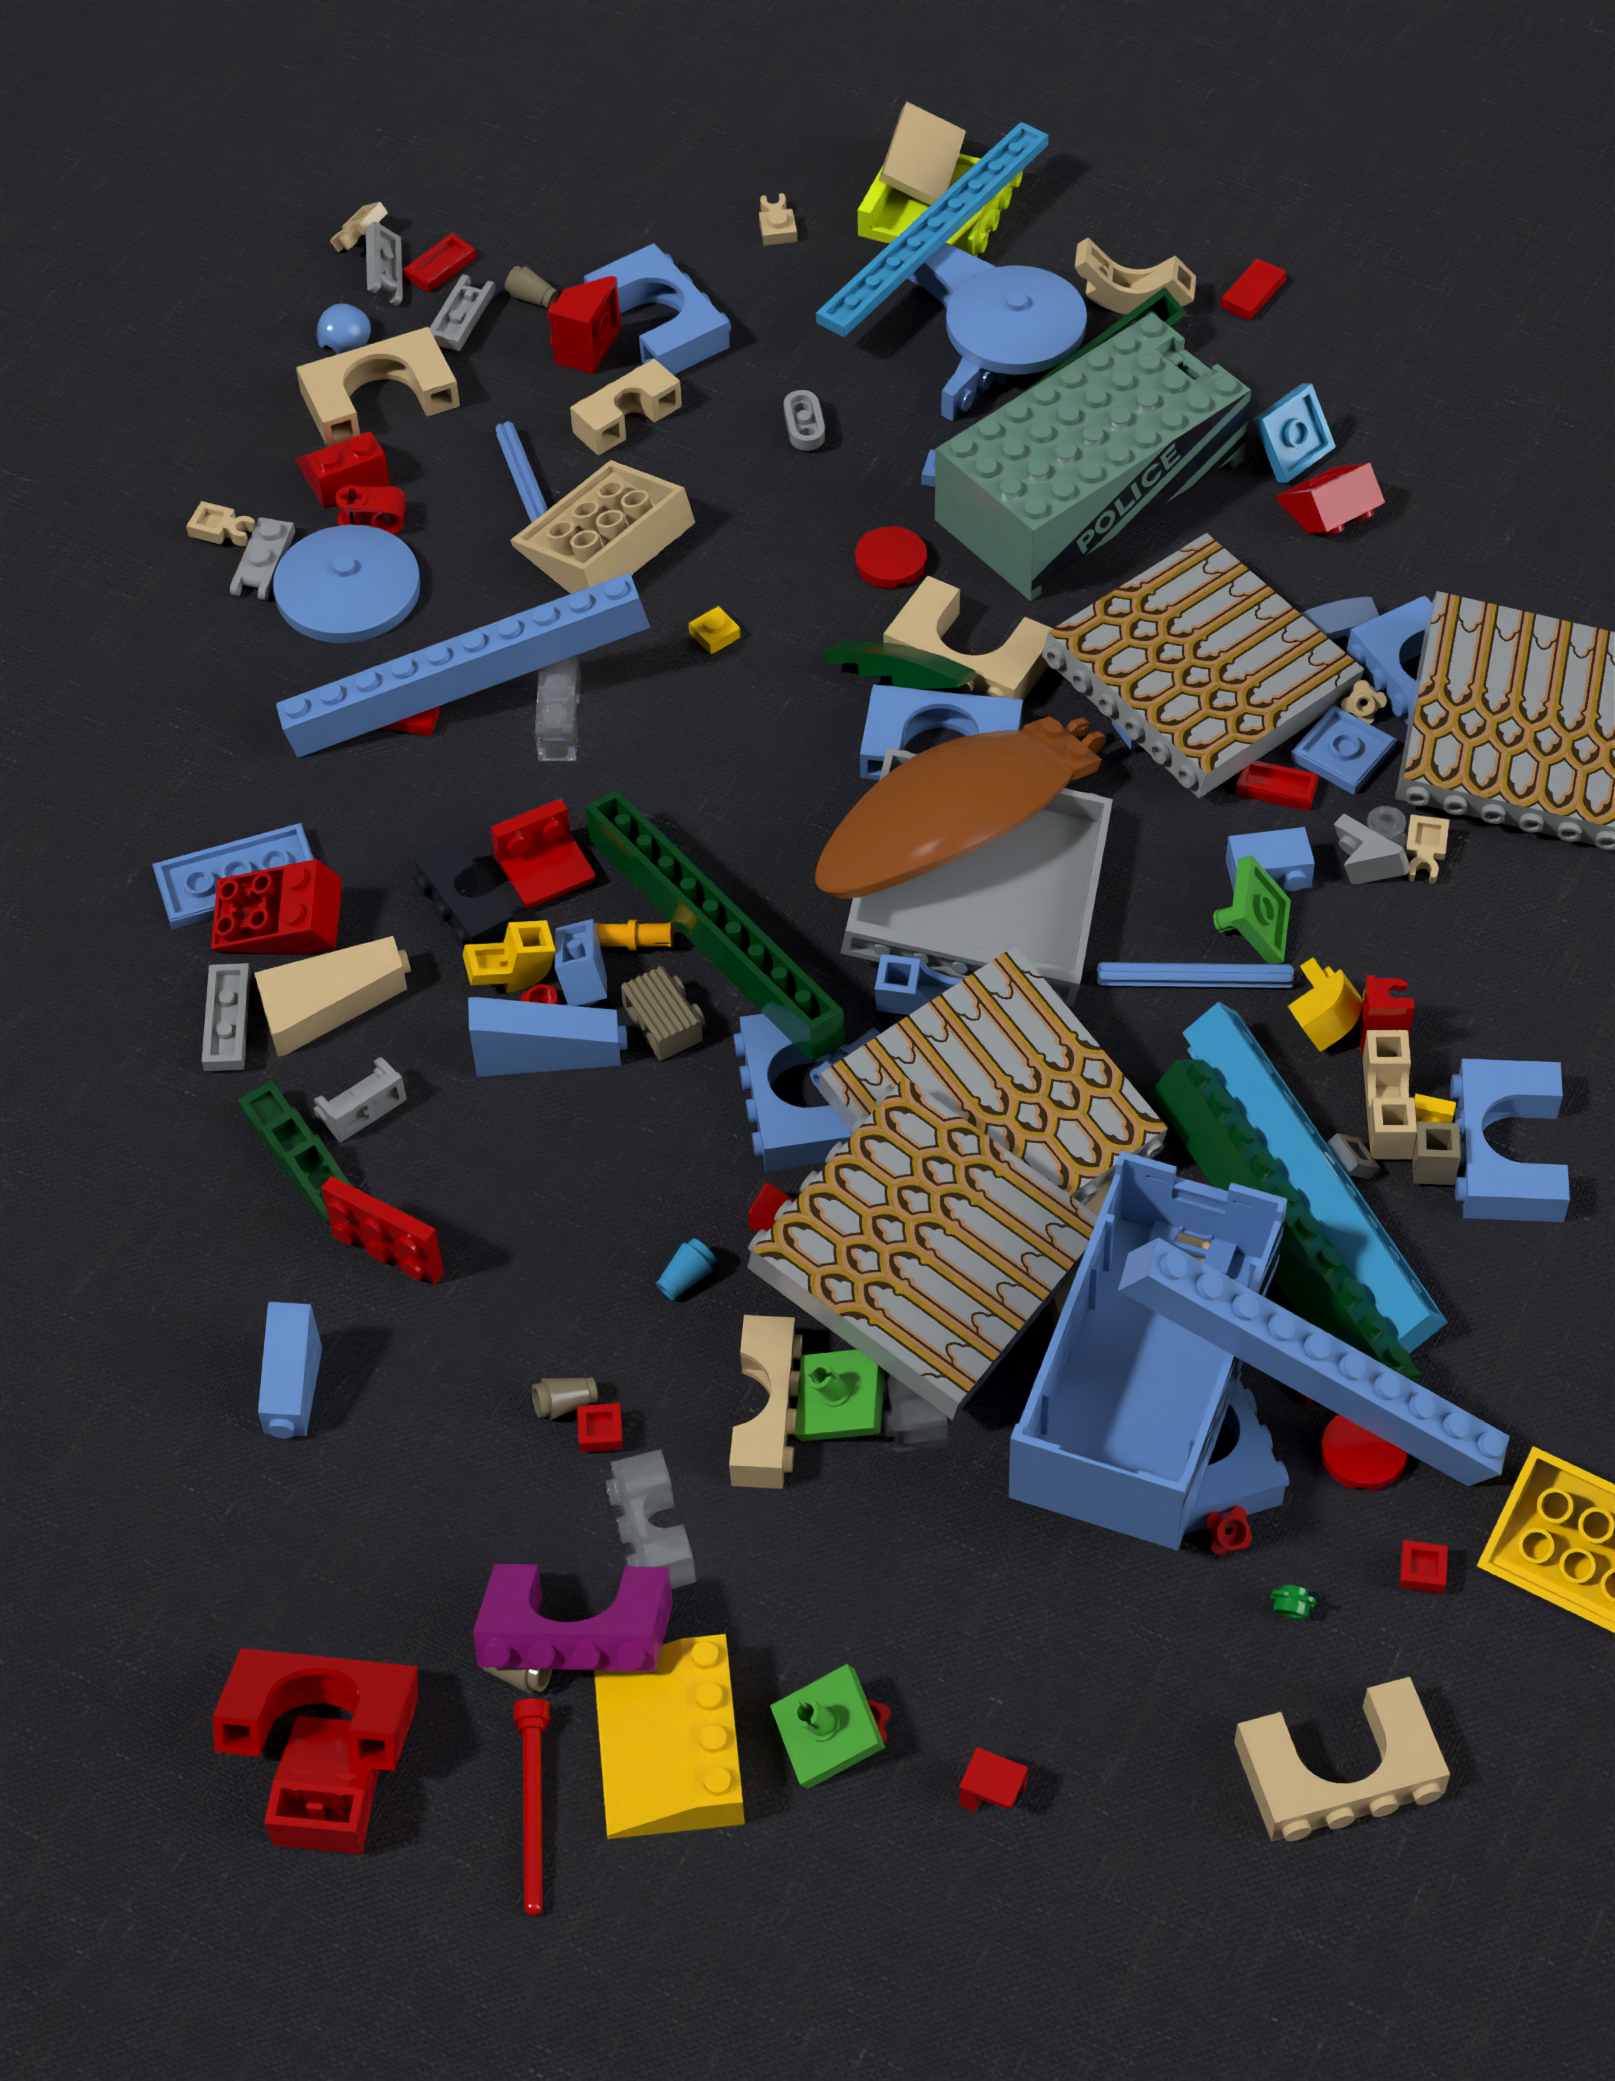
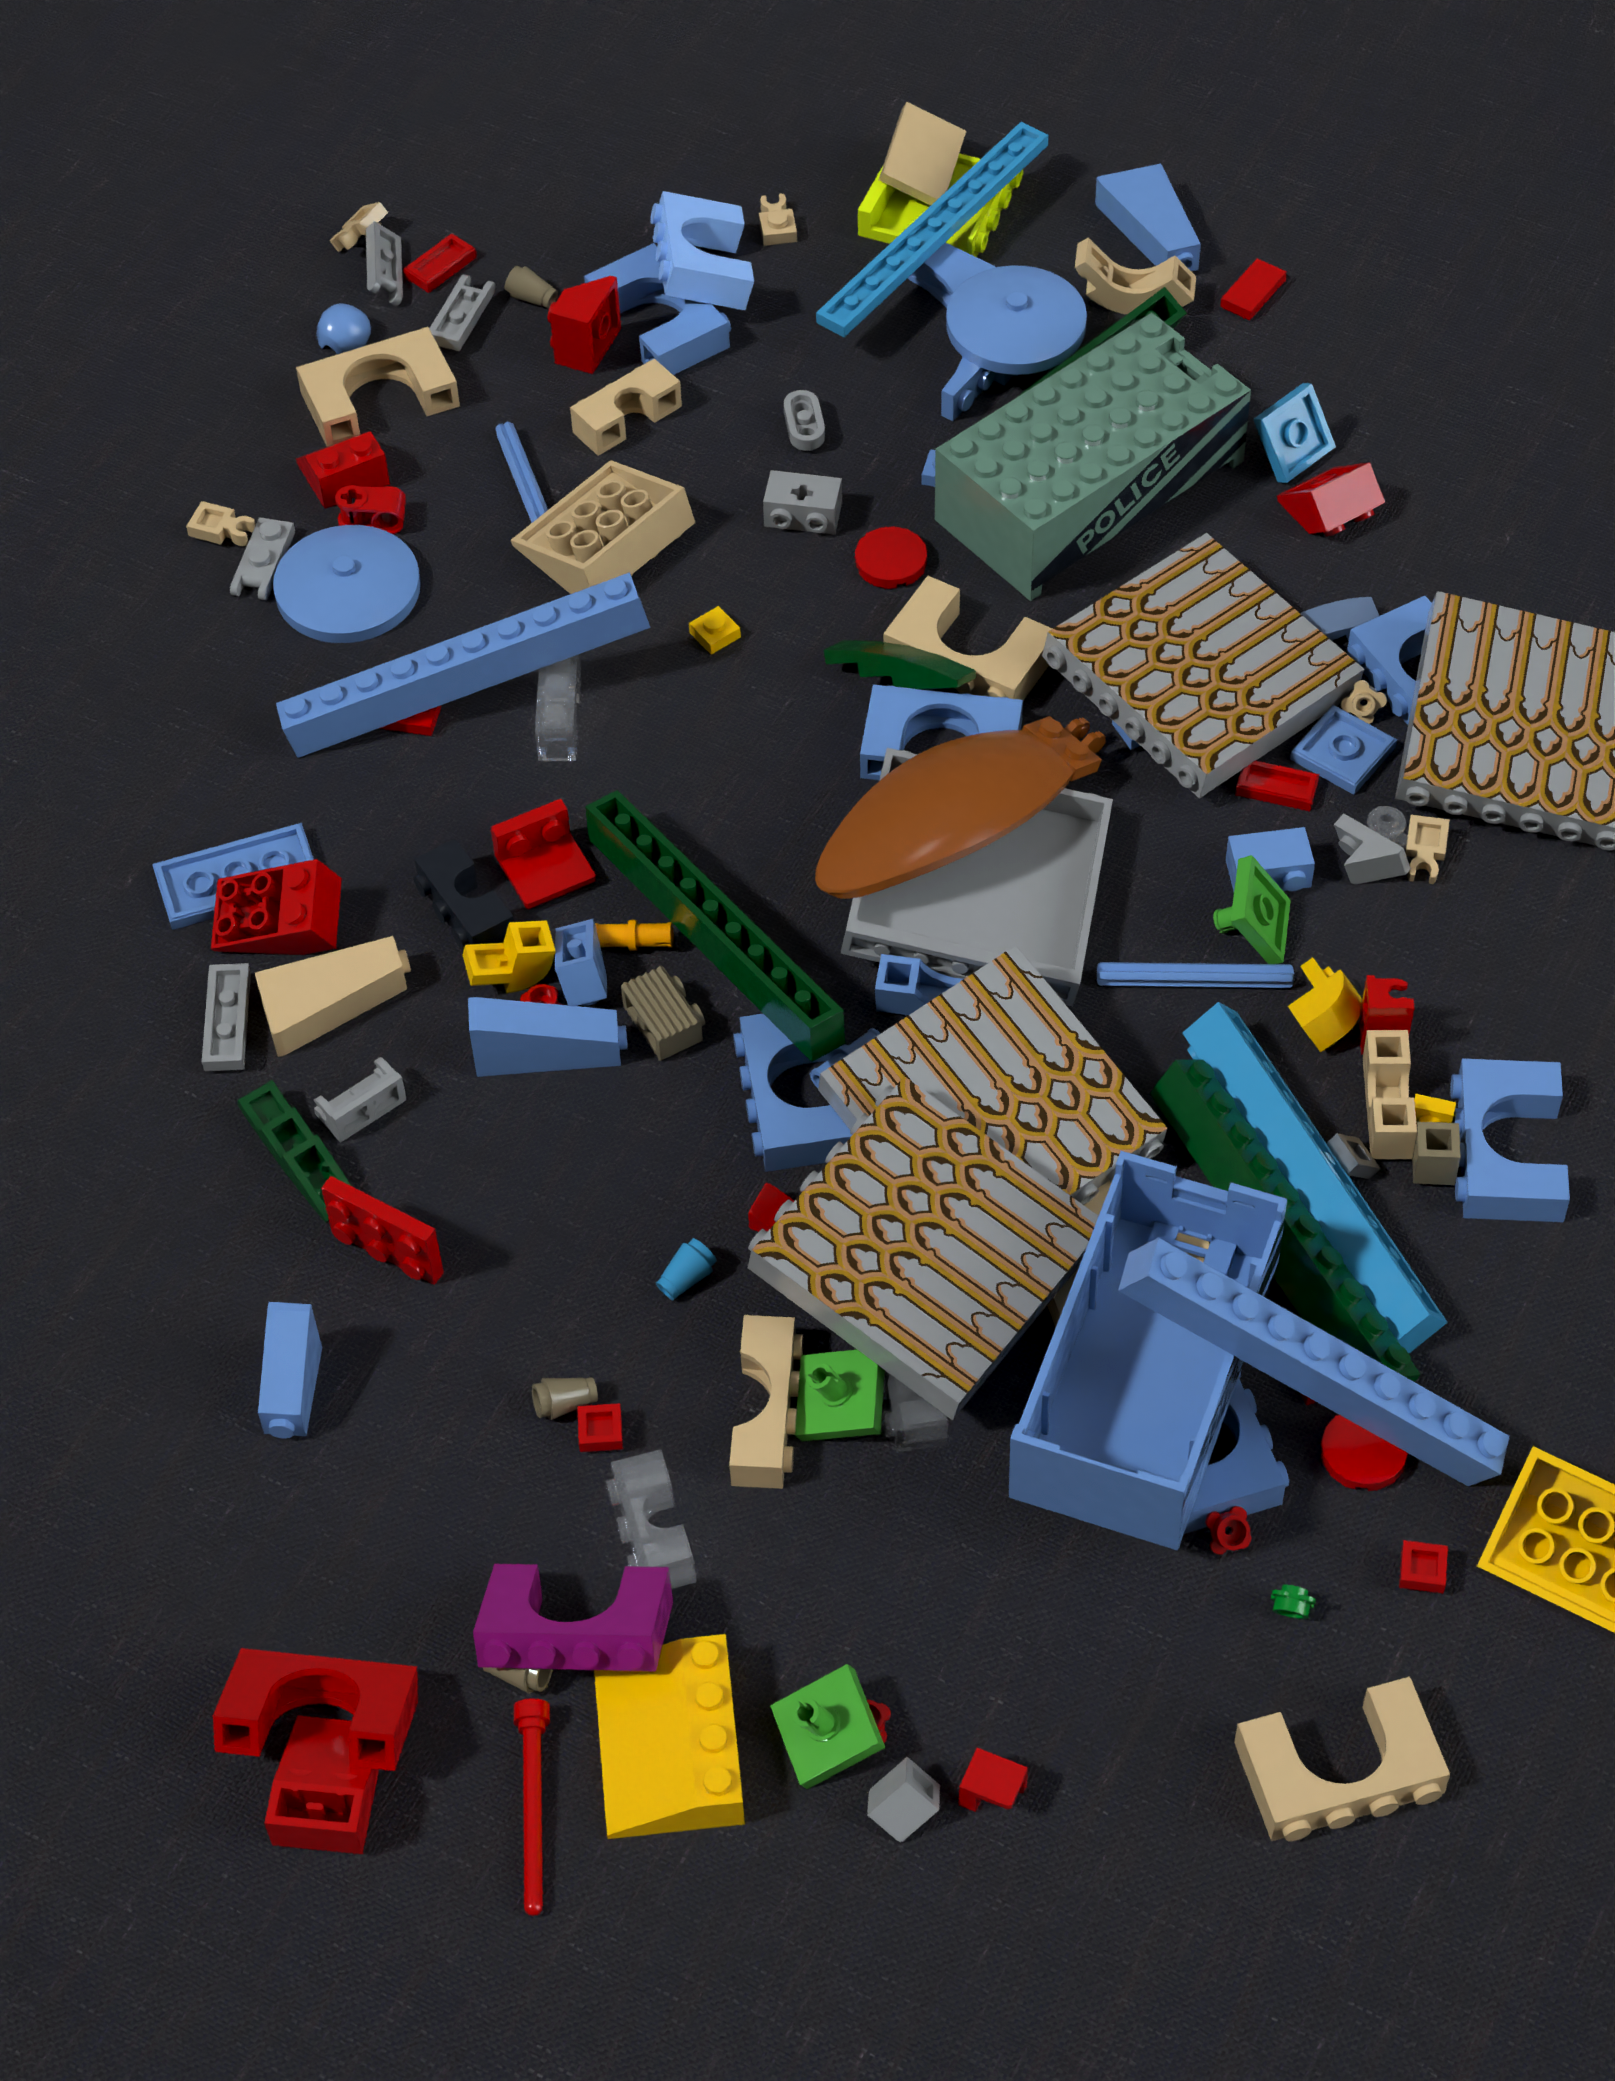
none -> light blue arch [651,191,754,310]
none -> light grey brick [763,470,842,534]
none -> light grey panel [867,1757,940,1842]
none -> medium blue slope [1095,163,1201,271]

